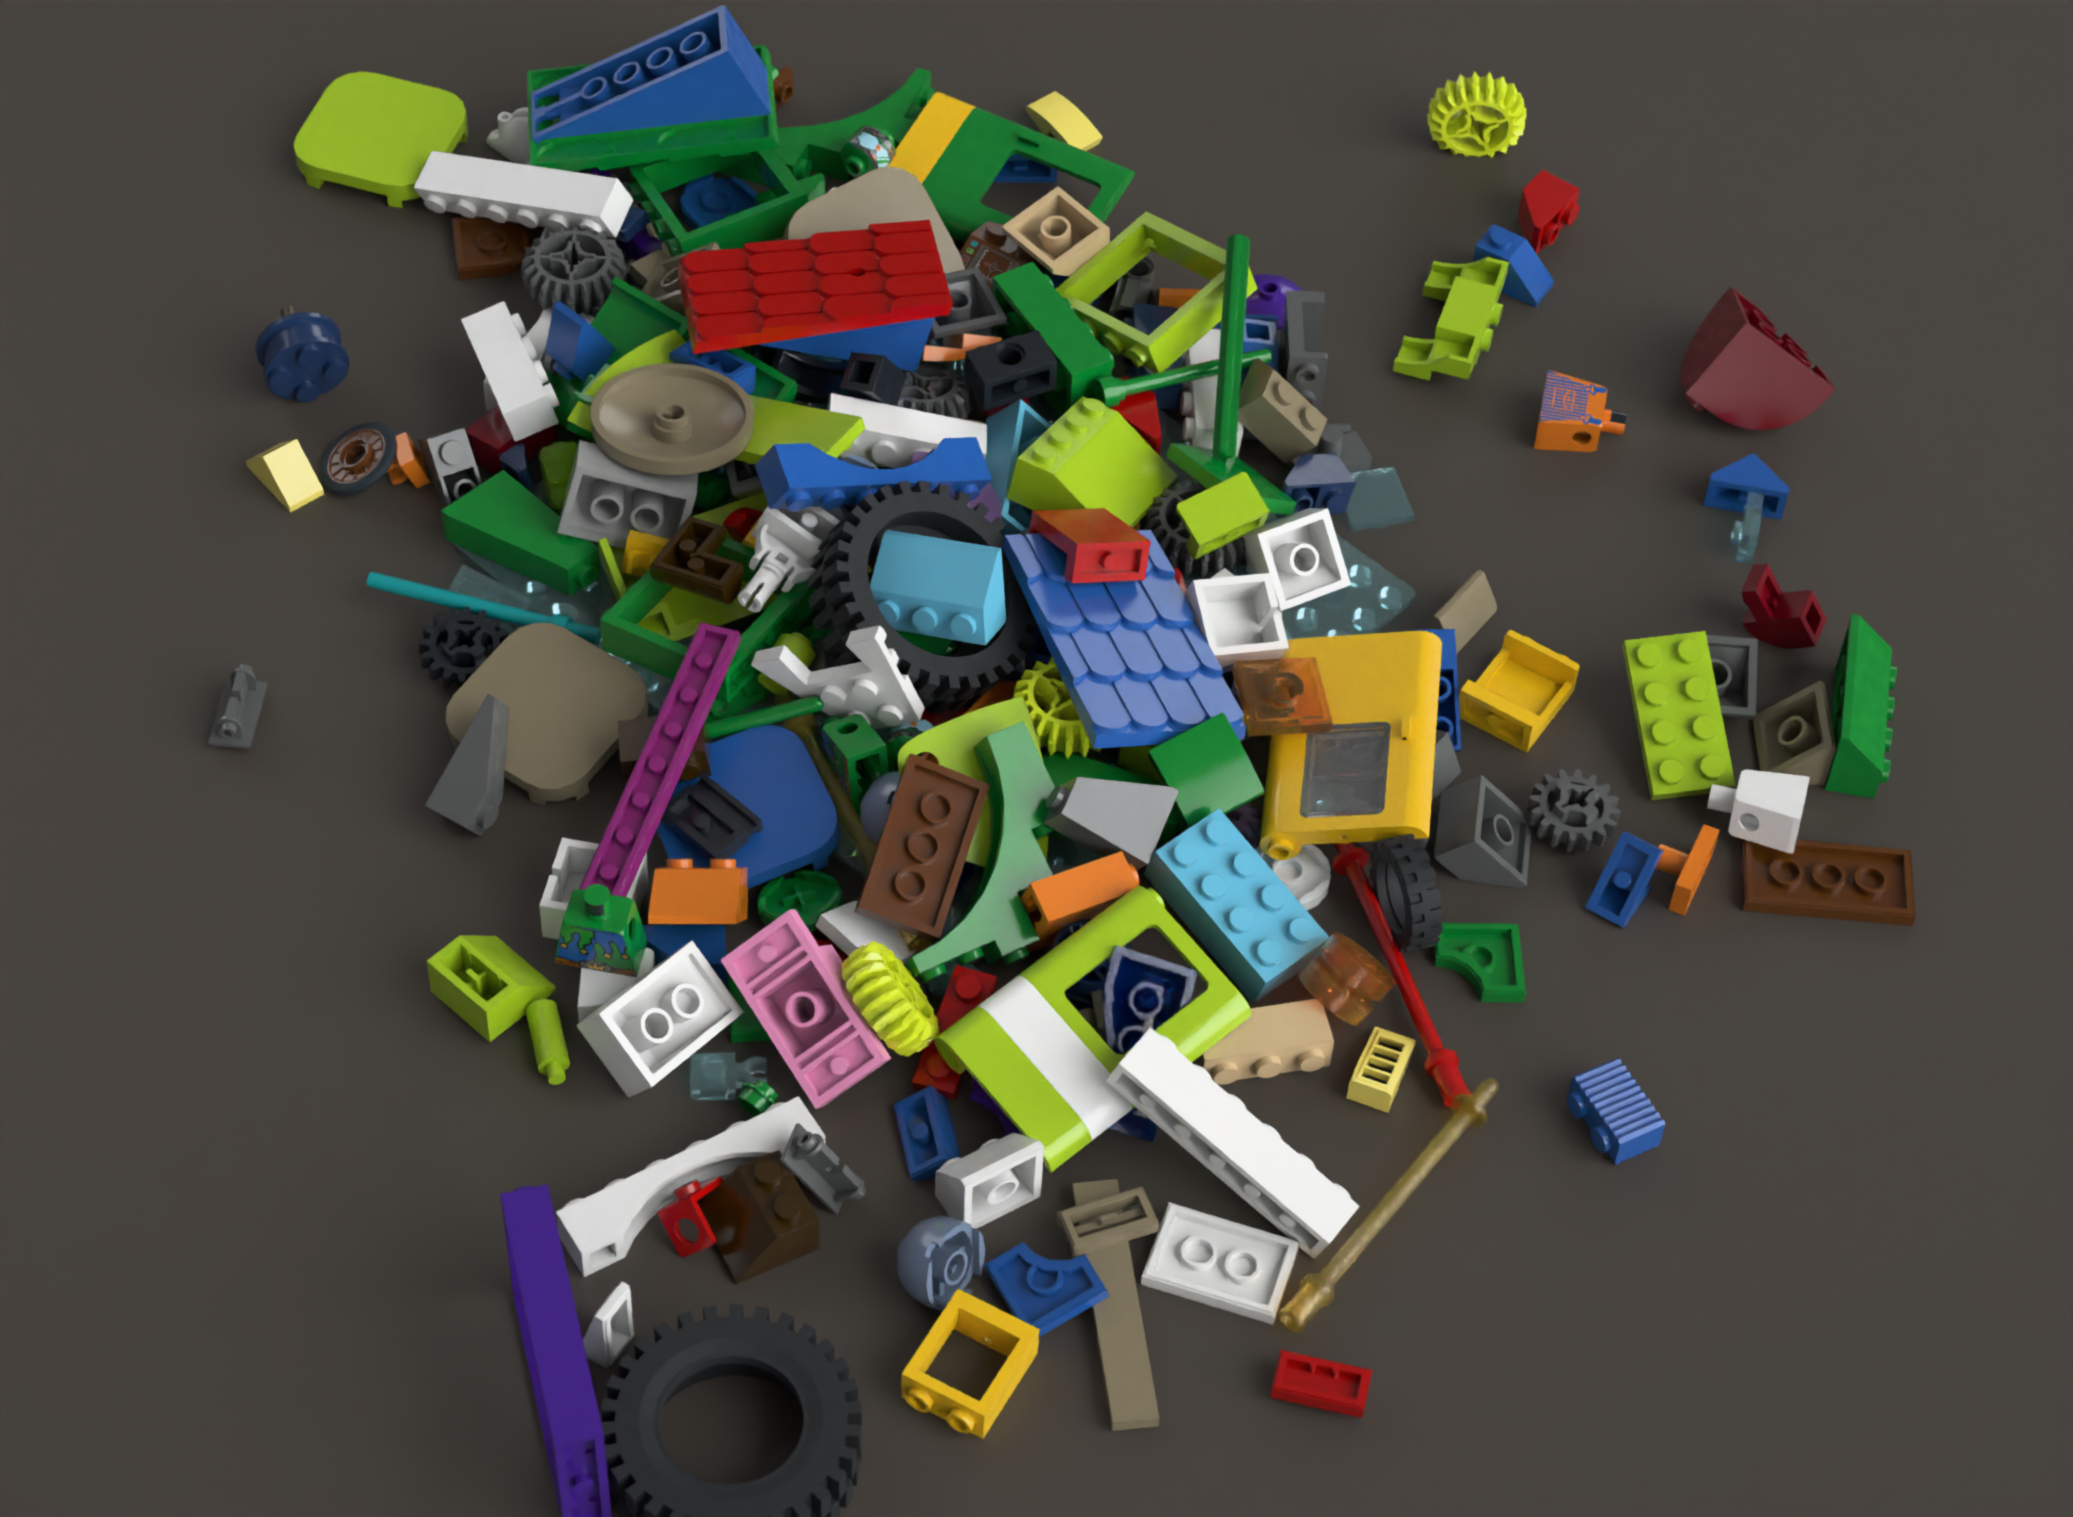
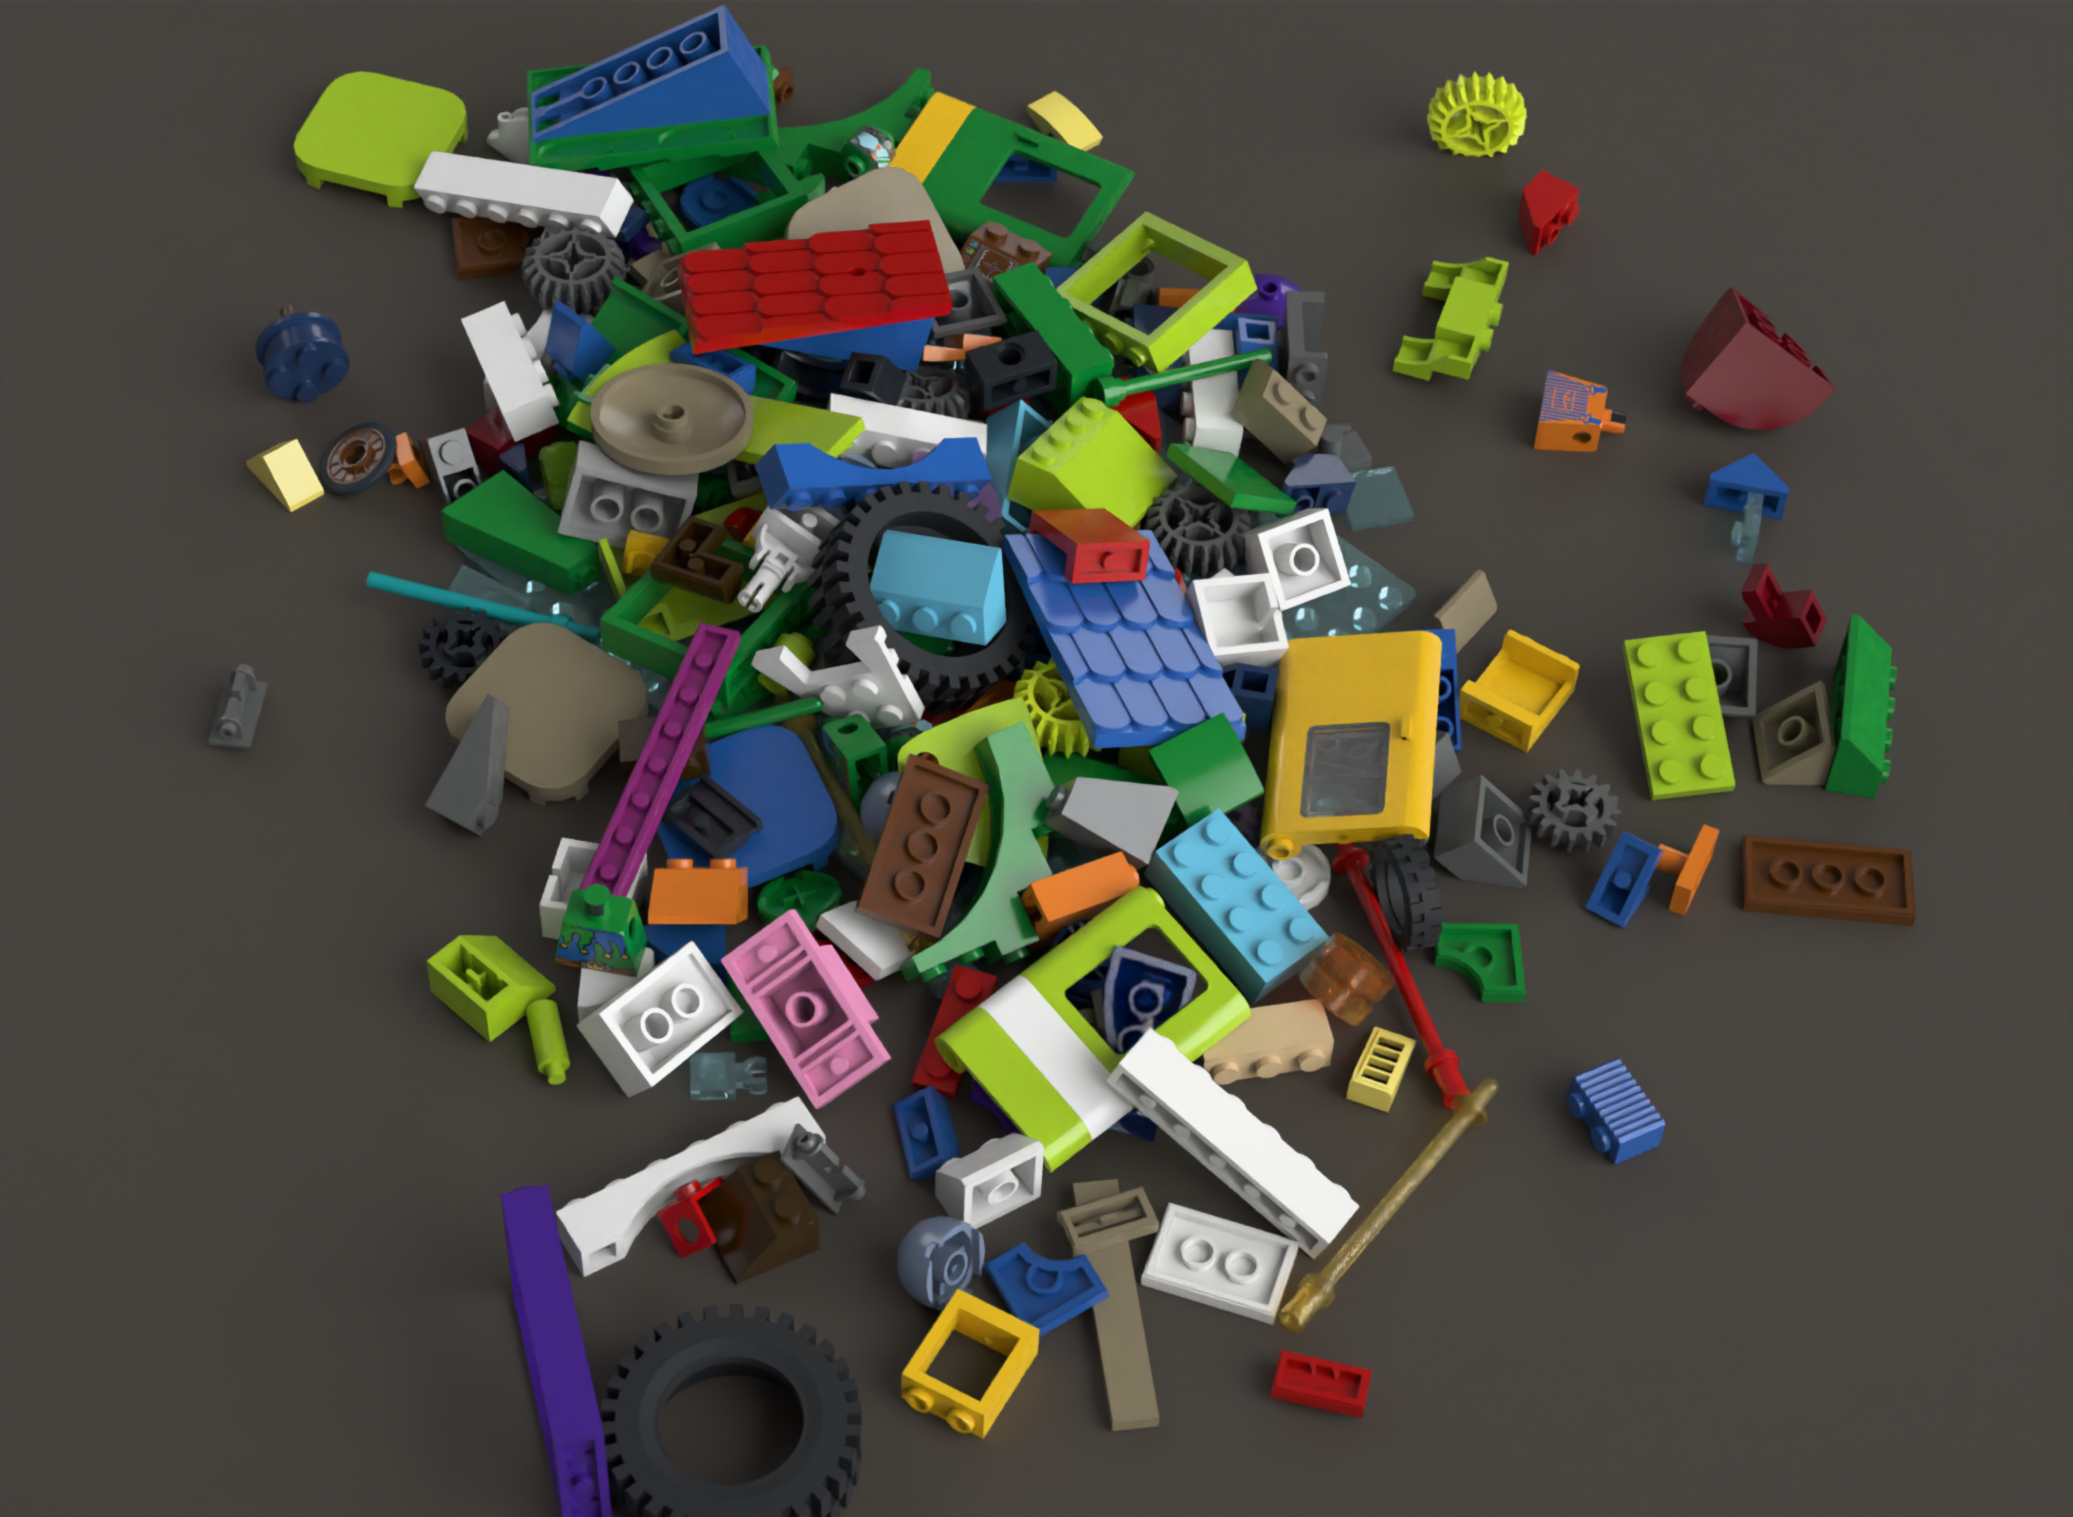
white slope [583,1282,634,1369] -> none
green plate [737,1080,778,1117] -> none
neon yellow gear [841,941,939,1057] -> none
tan slope [1002,186,1110,276] -> none
lime panel [1176,472,1269,560] -> none
green axle [1212,234,1250,460] -> none
clear orange tile [1232,657,1333,736] -> none
blue slope [1473,224,1554,308] -> none
white torso [1707,769,1810,854] -> none

